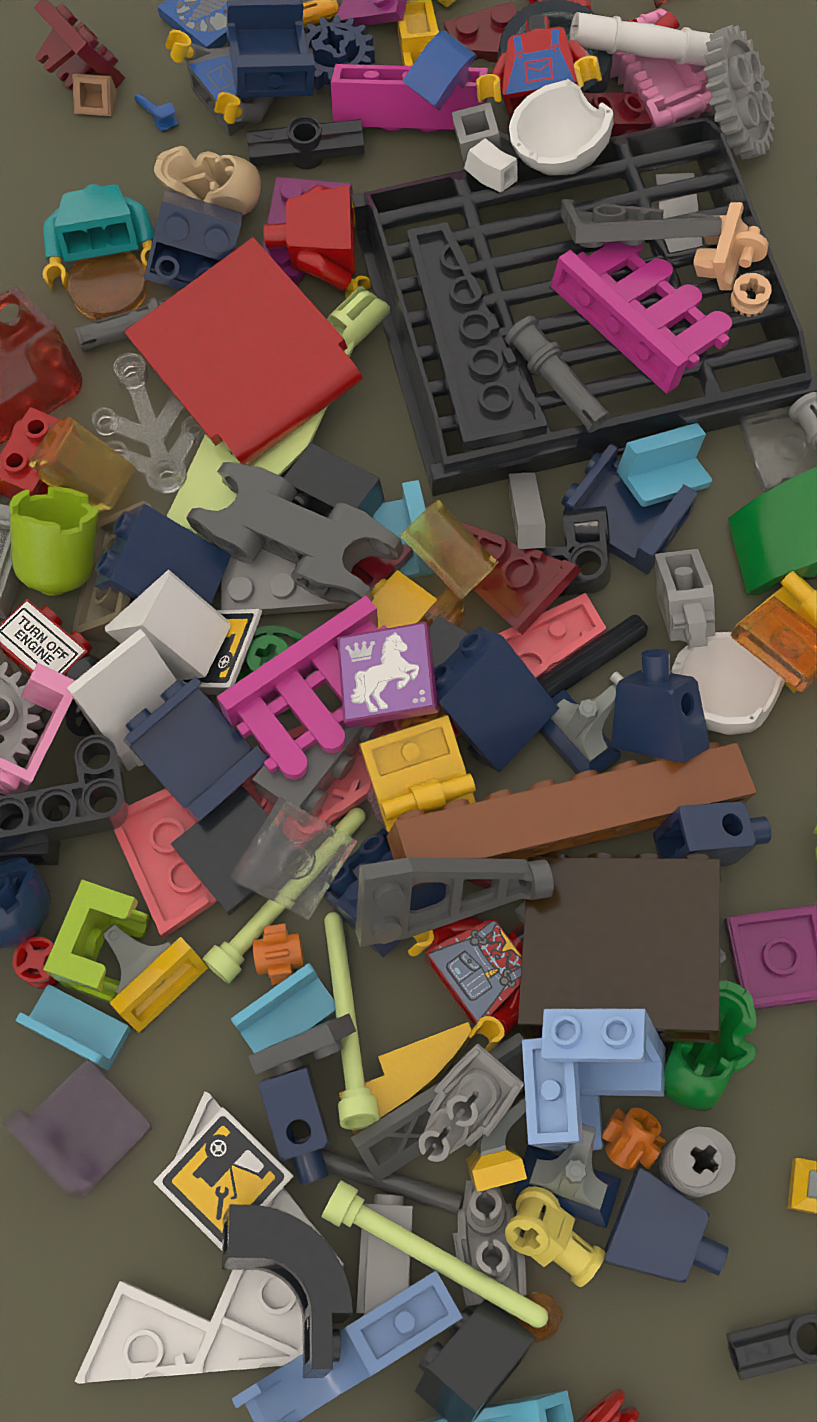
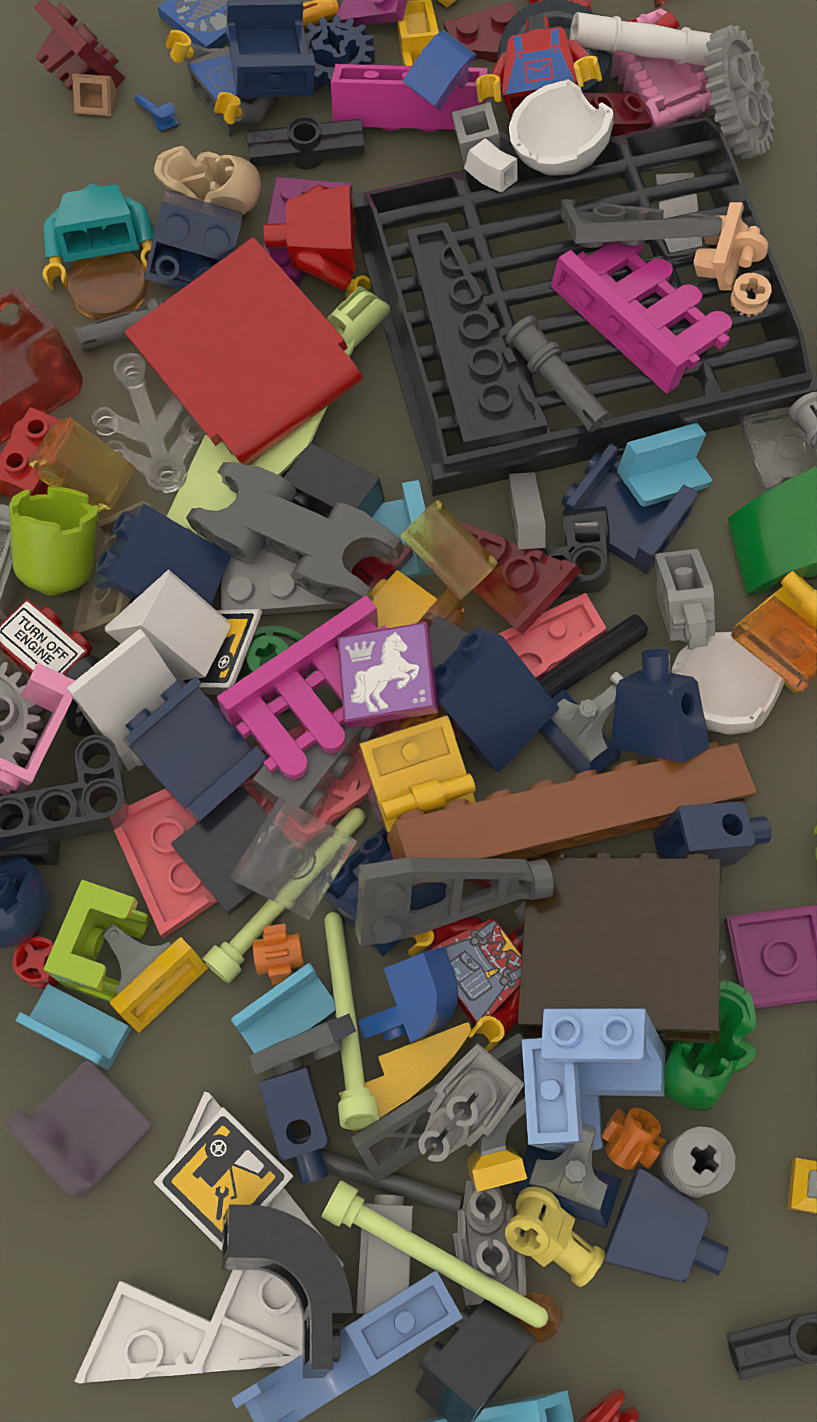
none -> blue brick [358,946,458,1043]

